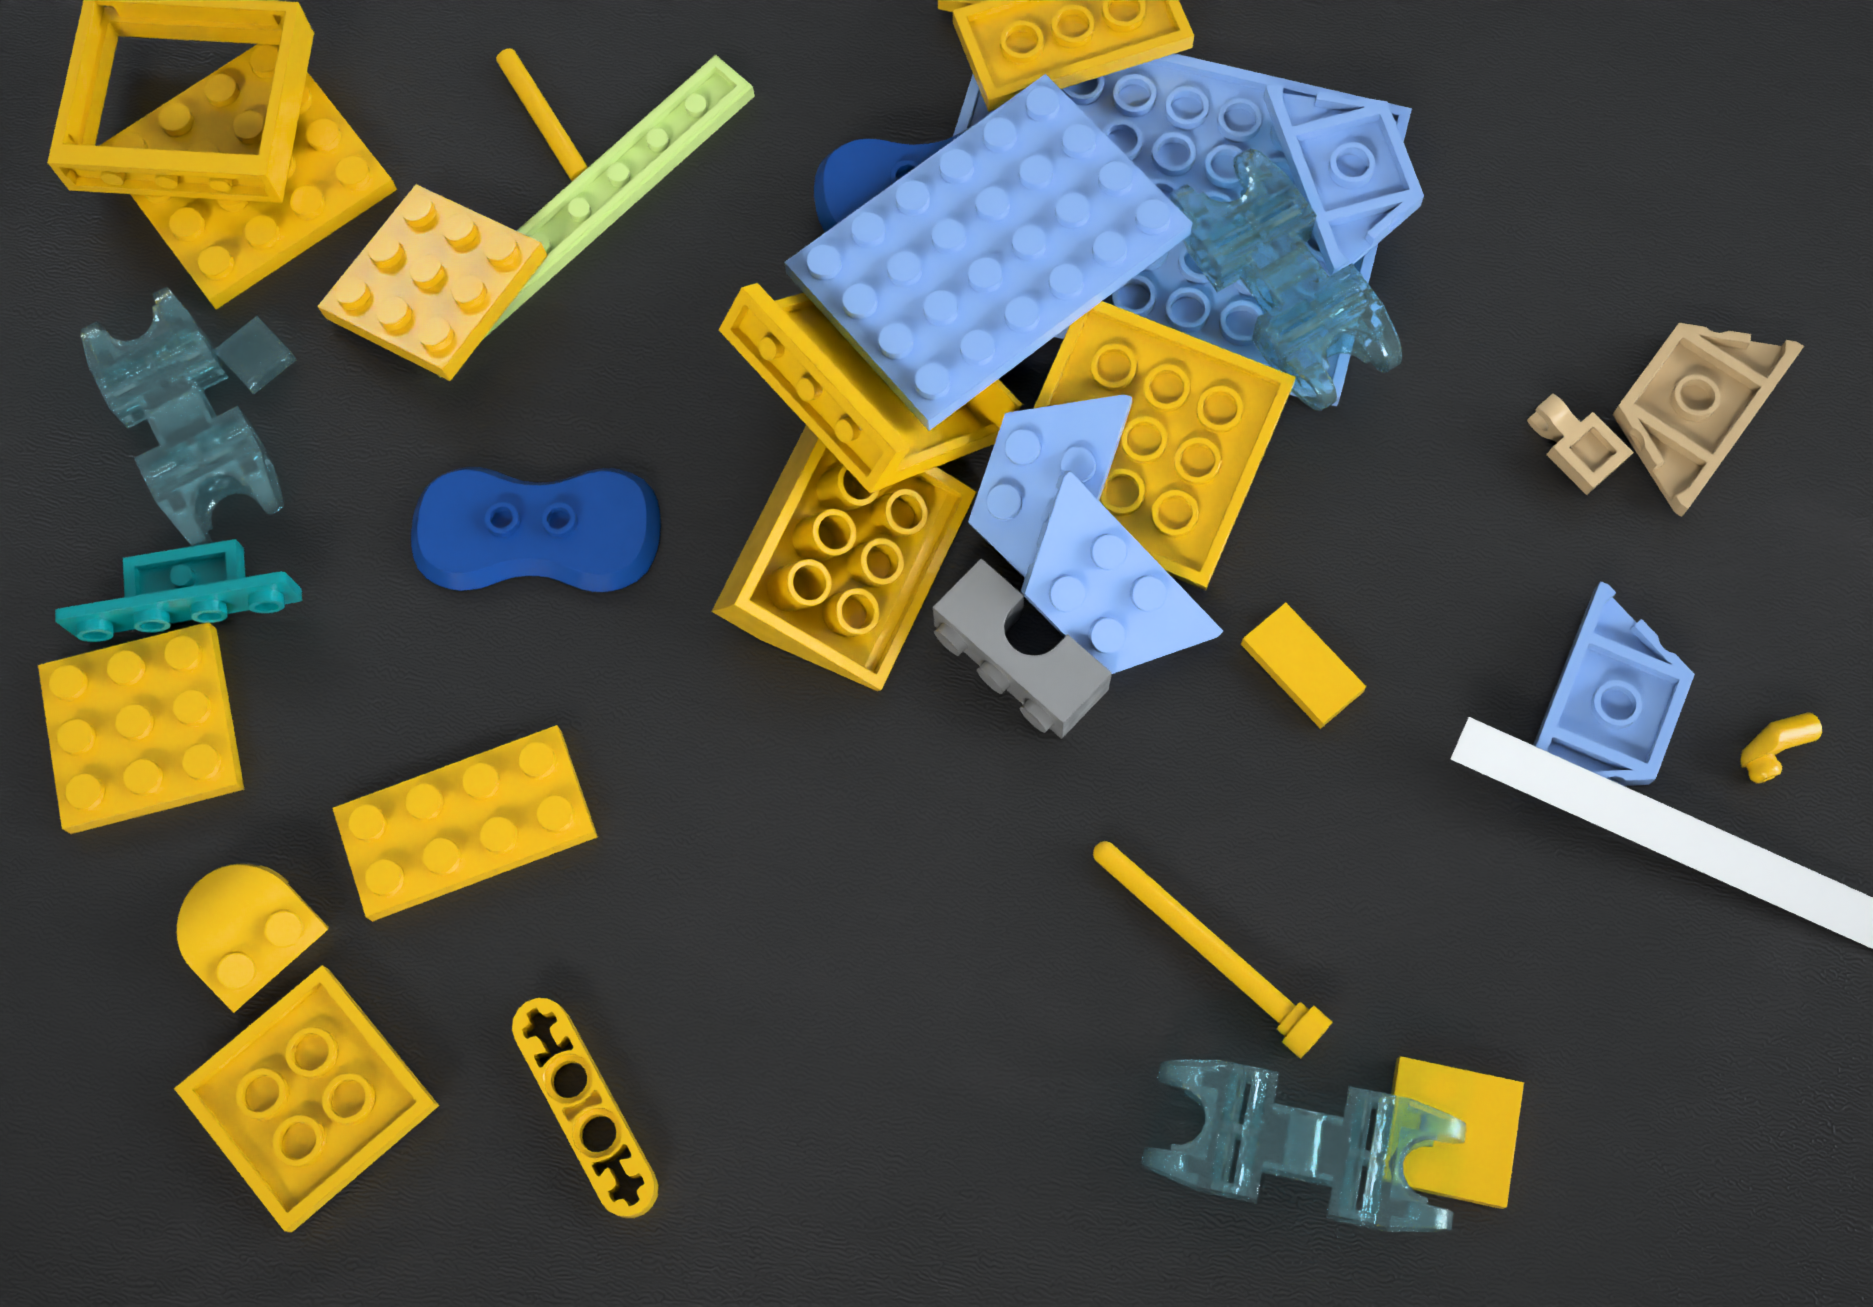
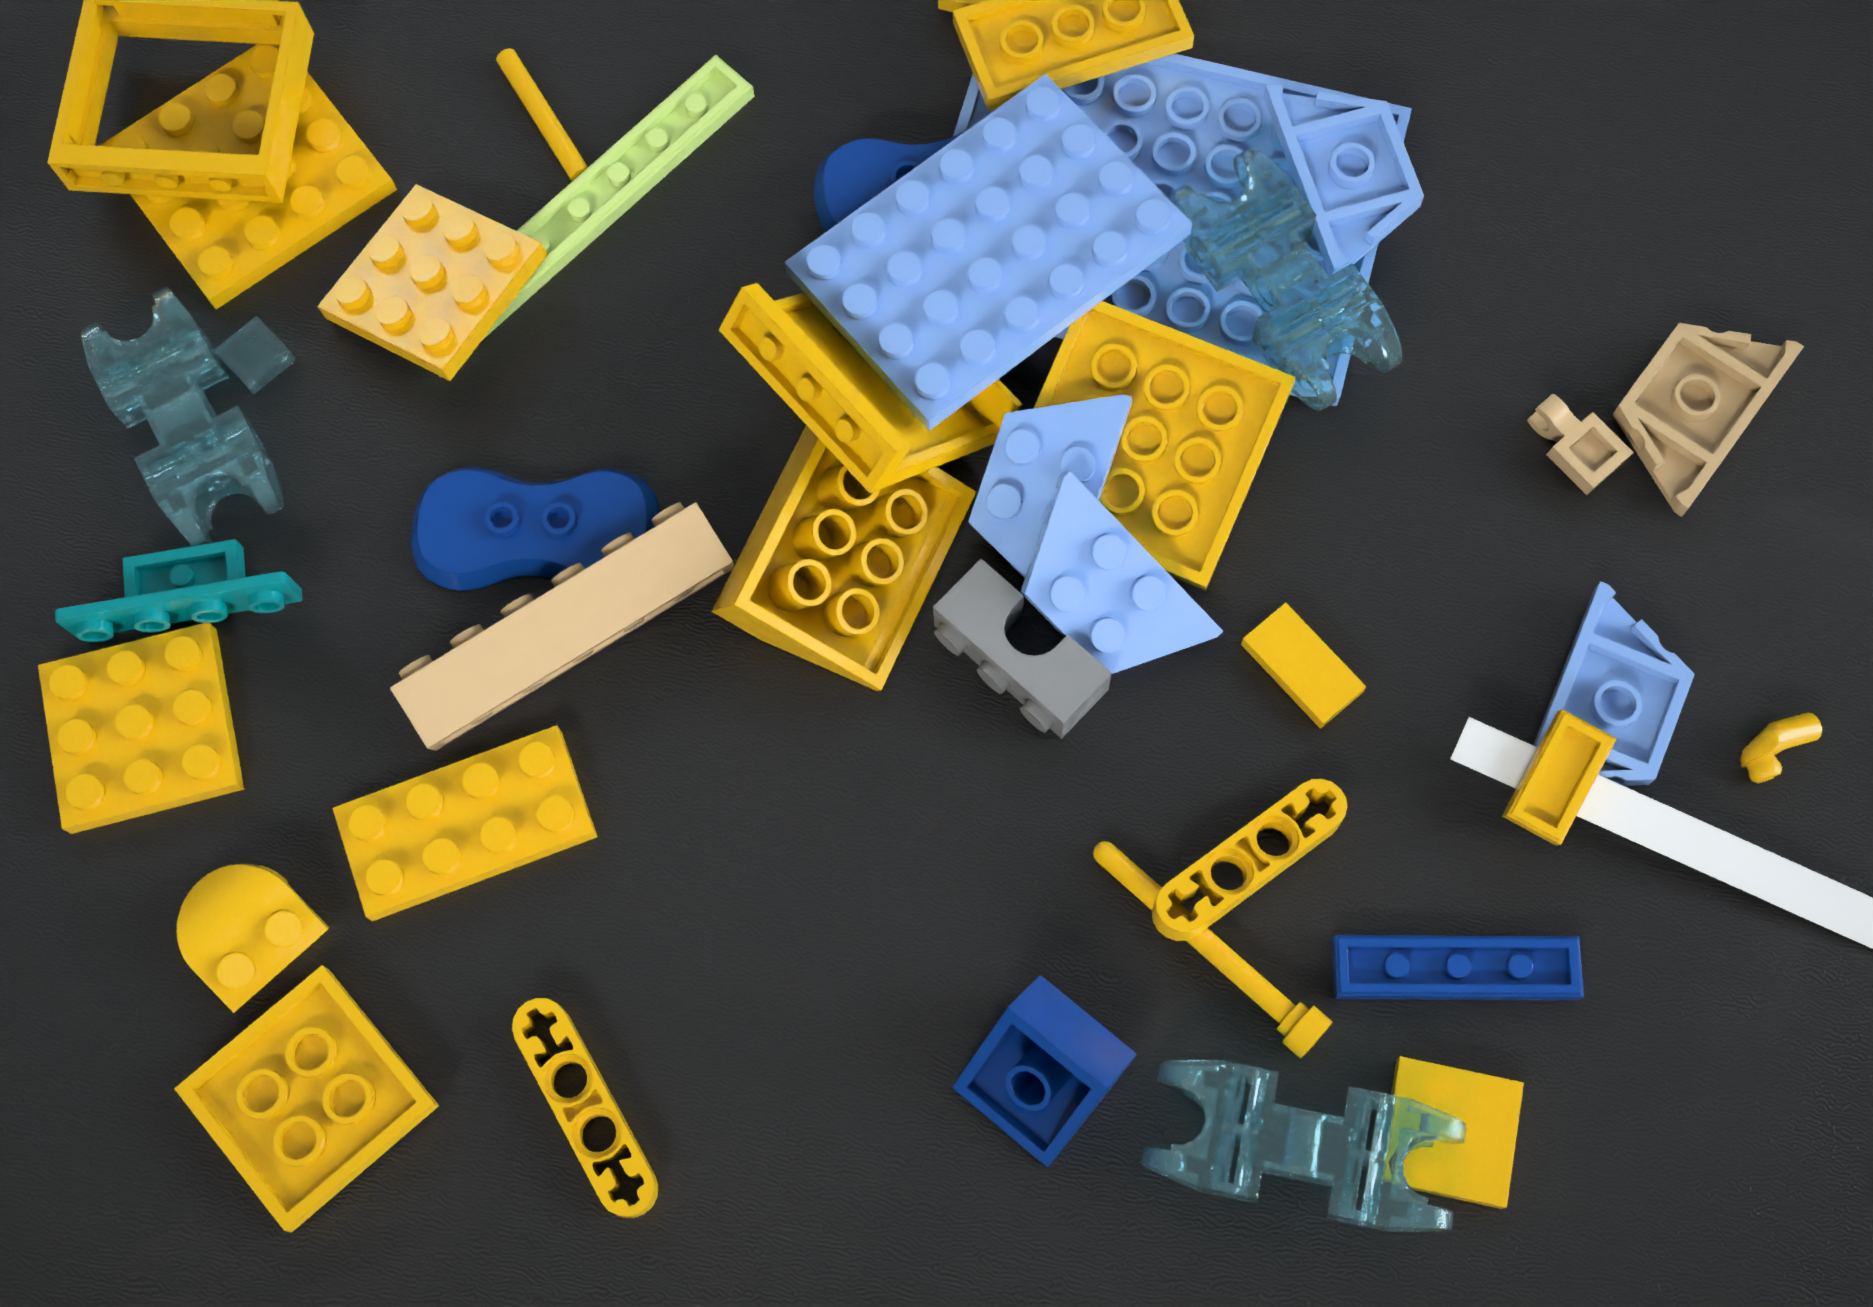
none -> tan brick [390,502,734,751]
none -> blue slope [952,975,1137,1168]
none -> yellow beam [1152,779,1347,941]
none -> blue tile [1331,935,1584,1000]
none -> yellow tile [1502,709,1617,846]

